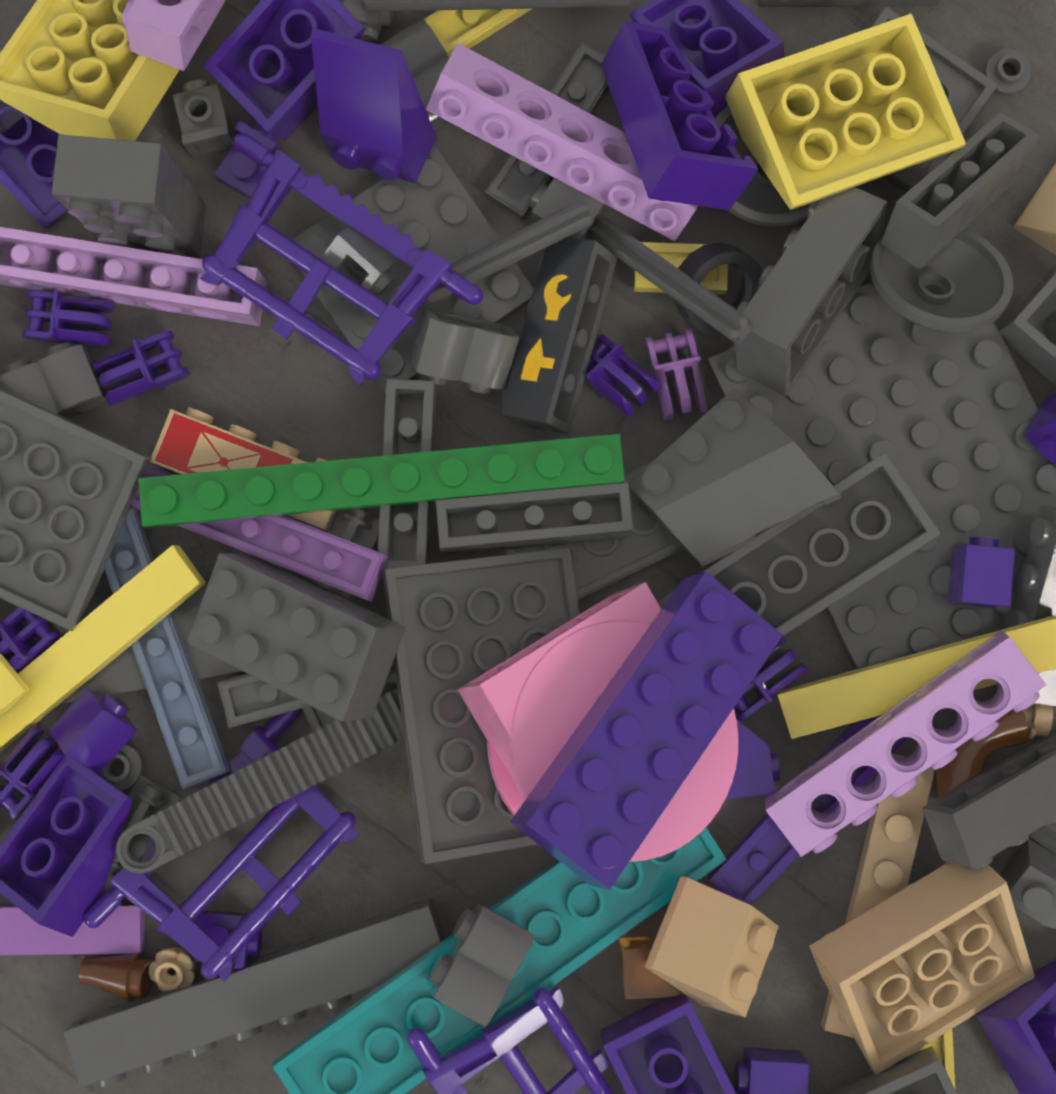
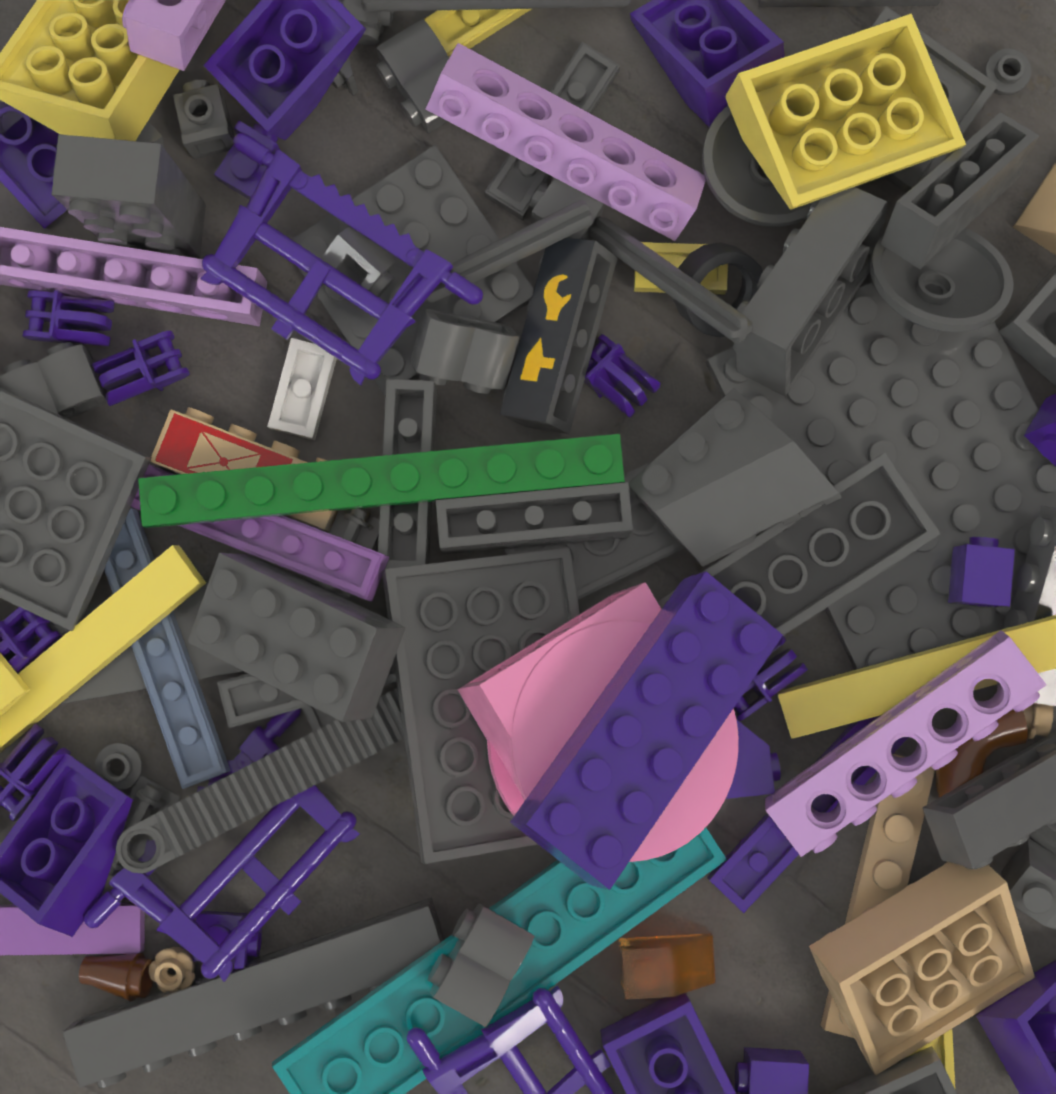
dark purple brick [49,688,137,774] -> none
dark purple slope [311,29,437,183] -> none
dark purple wedge [601,20,758,210] -> none
tan slope [644,876,779,1018] -> none
medium lavender arm [645,328,709,422] -> none
none -> white plate [267,338,337,441]

